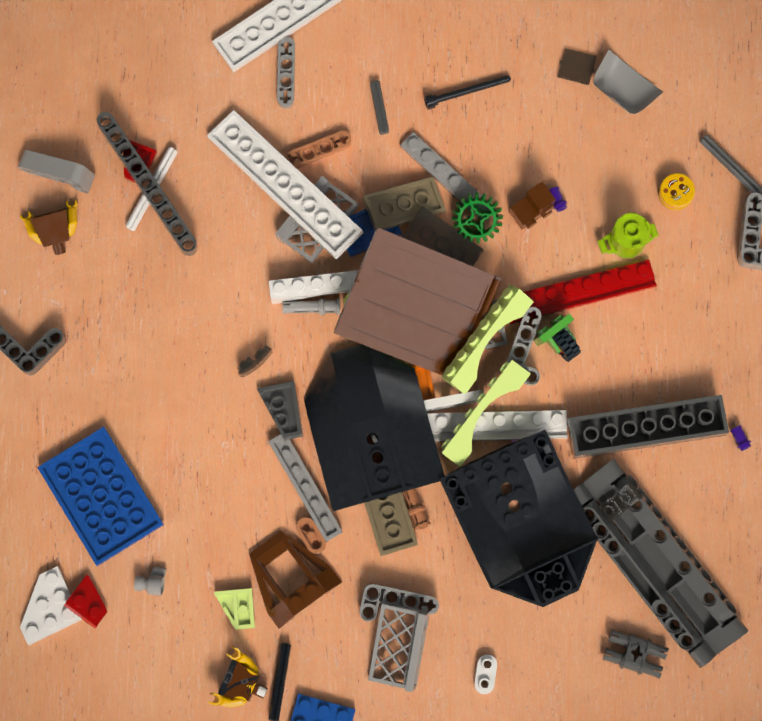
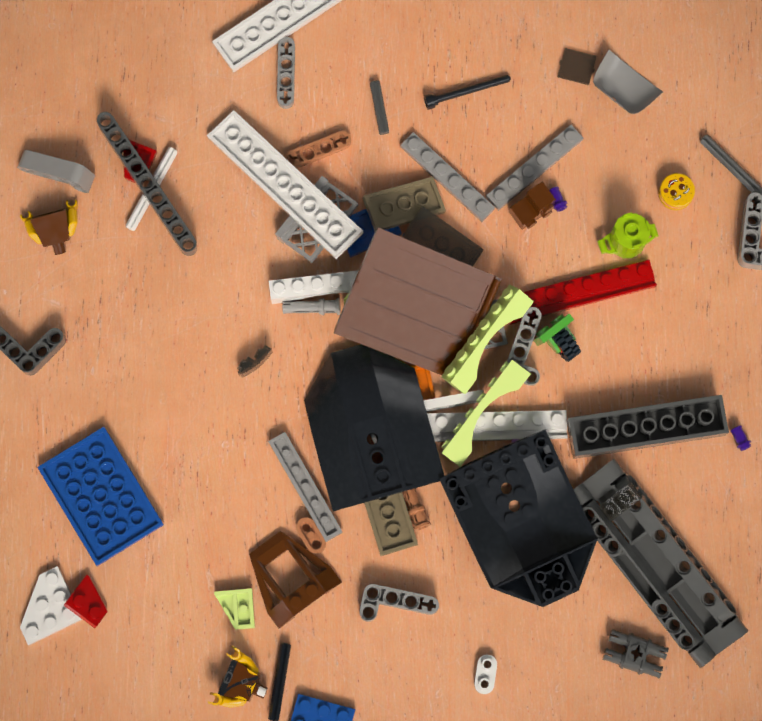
light grey piece [134,567,166,596] -> none
dark grey wing [257,381,303,440] -> none
light grey fence [368,603,430,692] -> none
green gear [452,192,503,243] -> none
none -> light grey plate [486,125,584,211]

